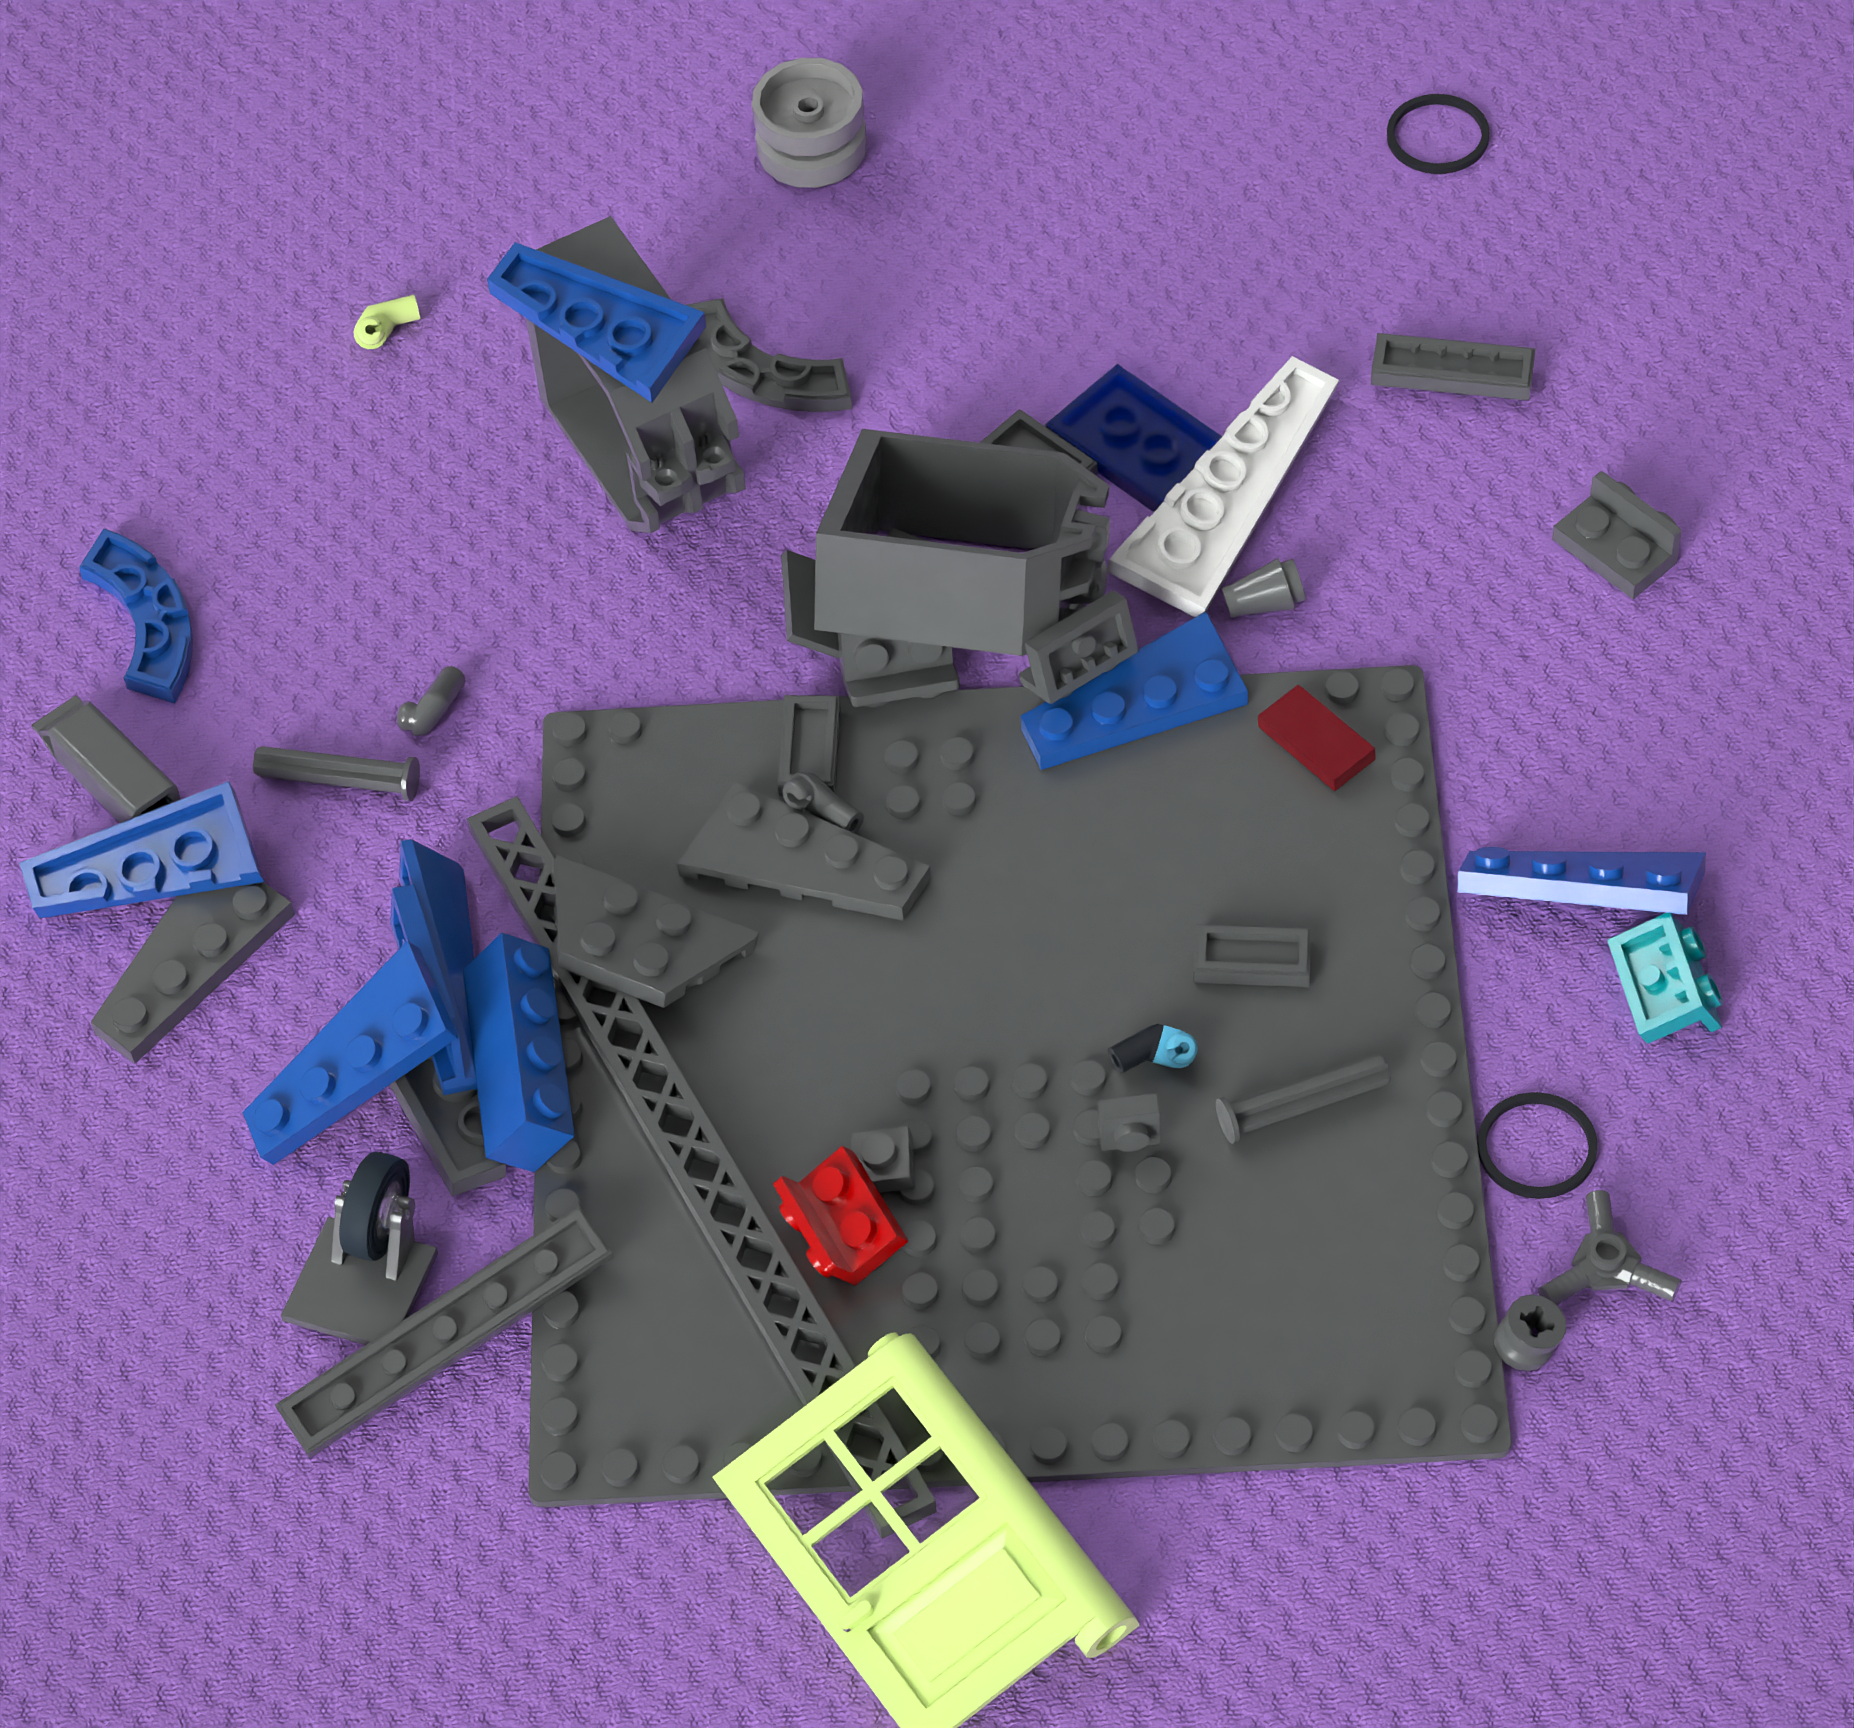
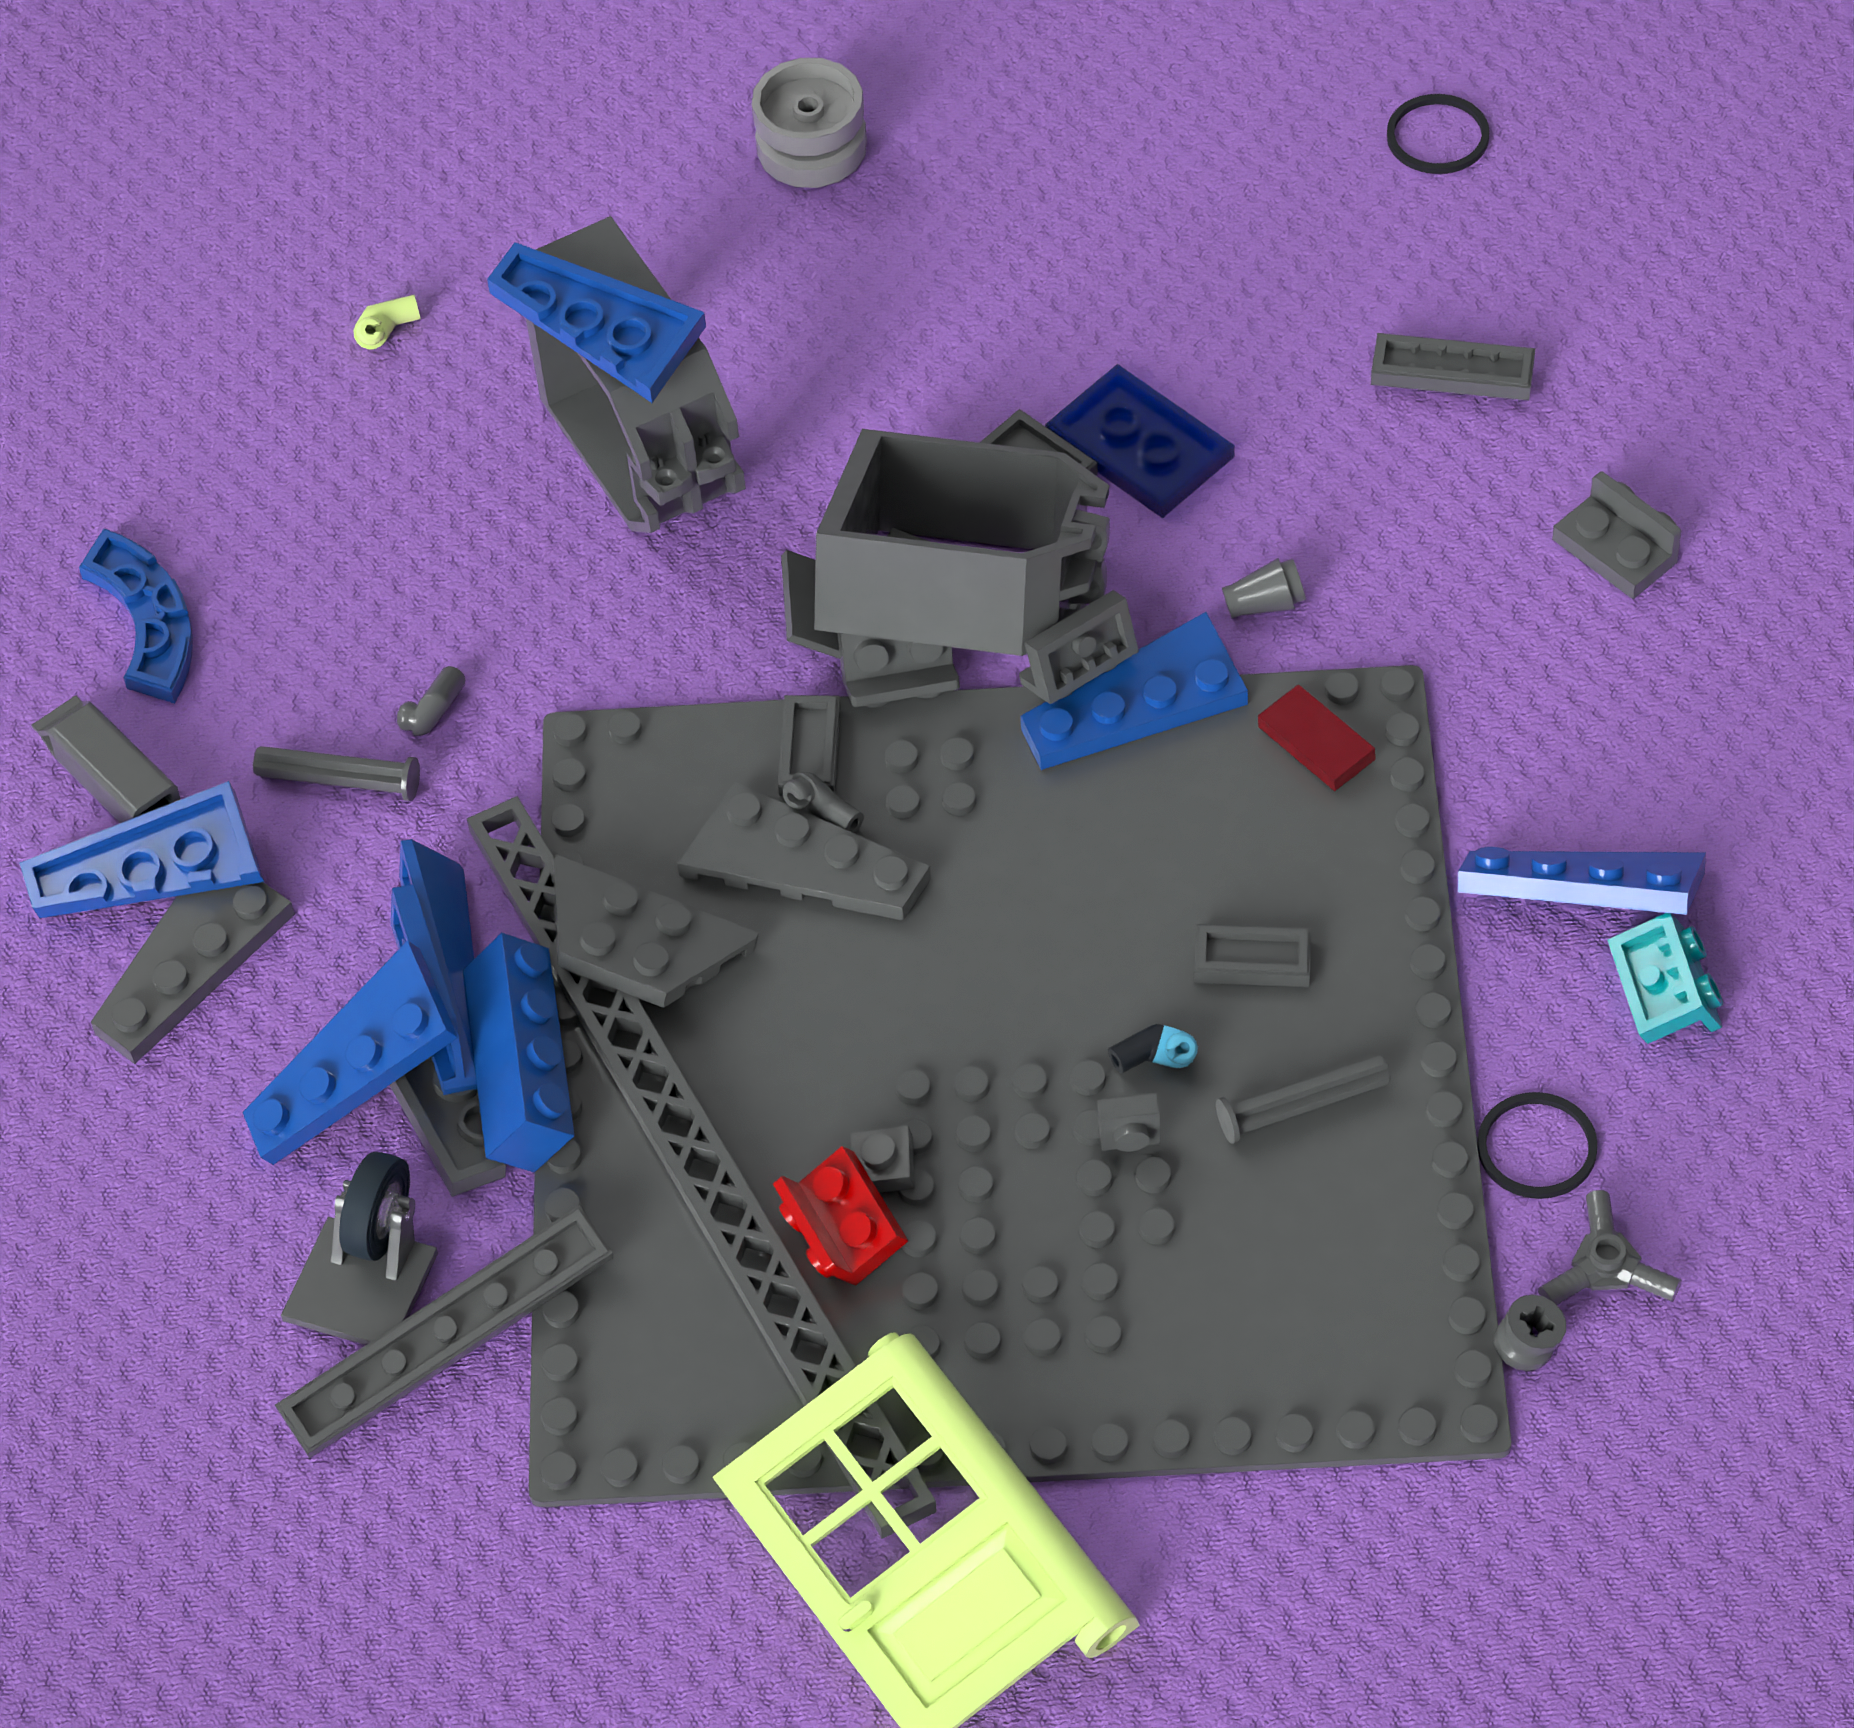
dark grey tile [686,298,852,412] -> none
white wing [1107,356,1339,617] -> none

